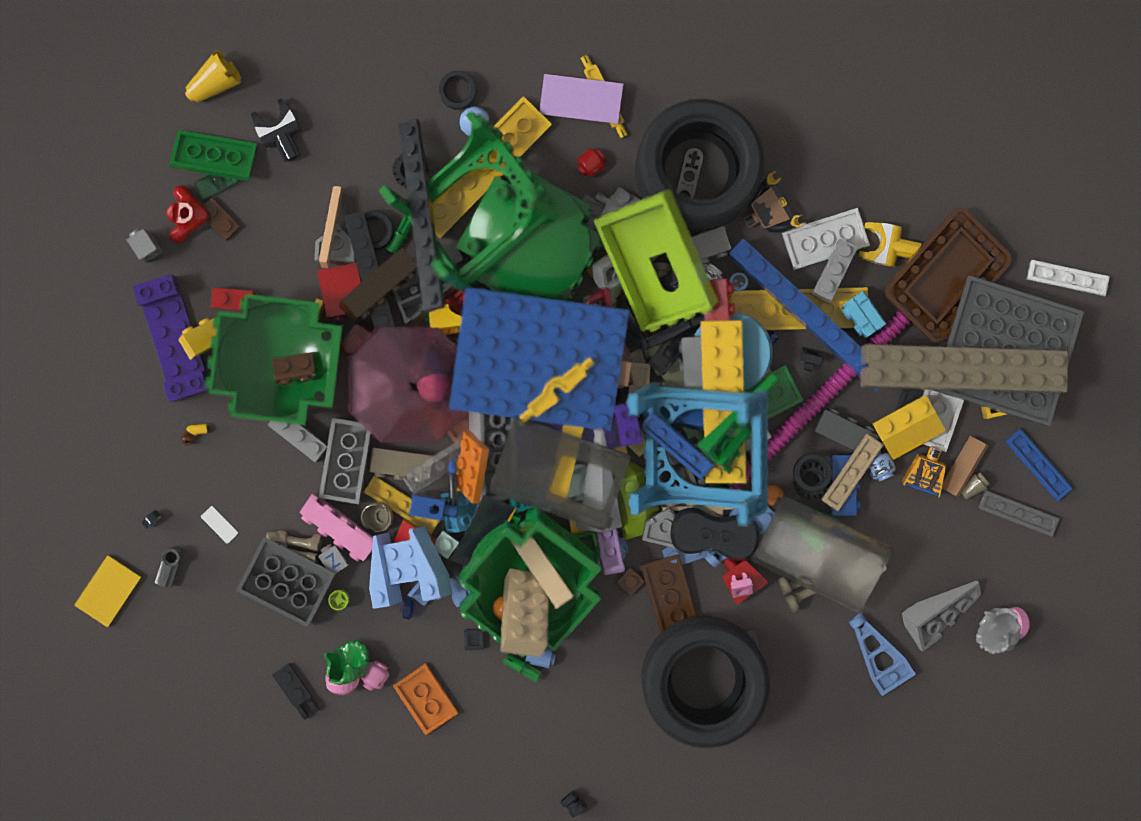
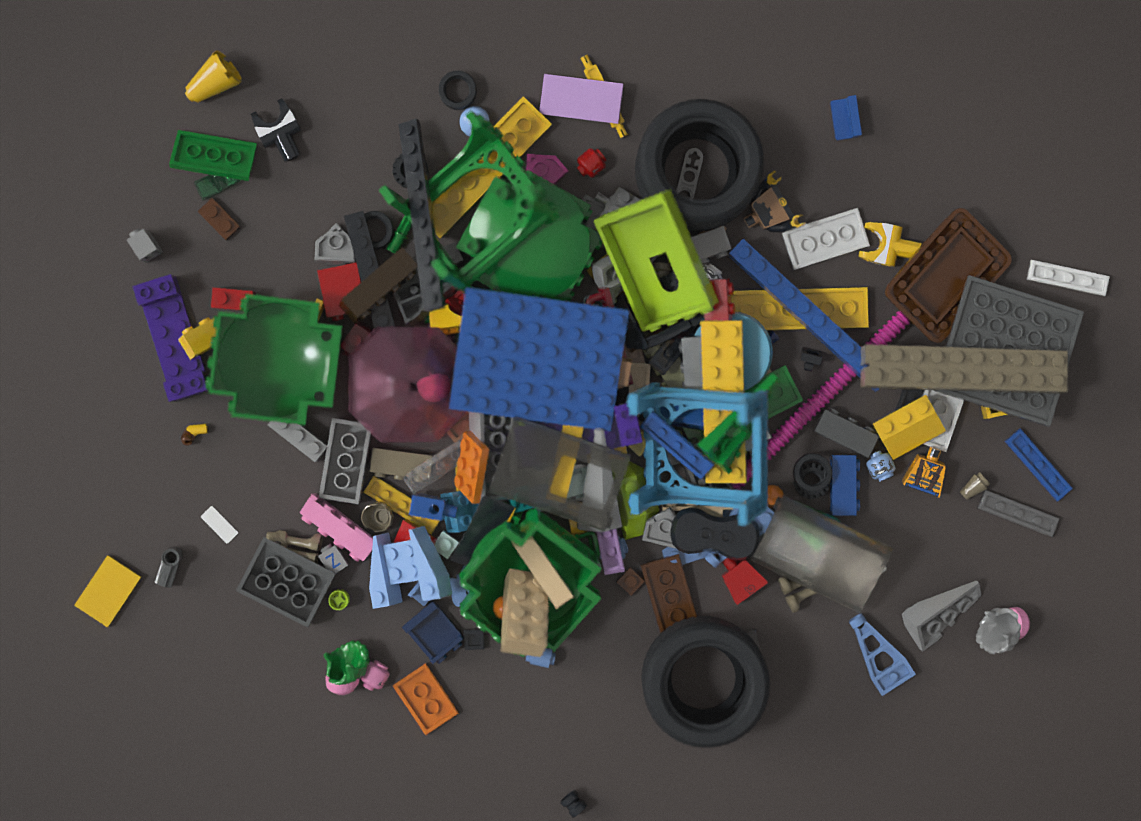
black tile [142,510,162,529] -> none
red head [165,185,209,243] -> none
reddish brown bracket [272,352,316,386] -> none
black hinge [272,663,319,720] -> none
light nougat tile [319,186,343,269] -> none
clear blue tile [400,599,414,620] -> none
black piece [448,459,458,506] -> none
green axle [503,653,542,682] -> none
yellow piece [519,357,595,423] -> none
tile [730,272,749,291] -> none
bright pink tile [731,573,753,598] -> none
light grey brick [811,238,858,304] -> none
tan tile [821,434,883,511] -> none
medium azure brick [842,291,886,338] -> none
medium nougat tile [942,436,988,498] -> none
none -> dark blue panel [402,600,464,664]
none -> dark pink plate [526,154,569,184]
none -> blue panel [830,95,862,140]

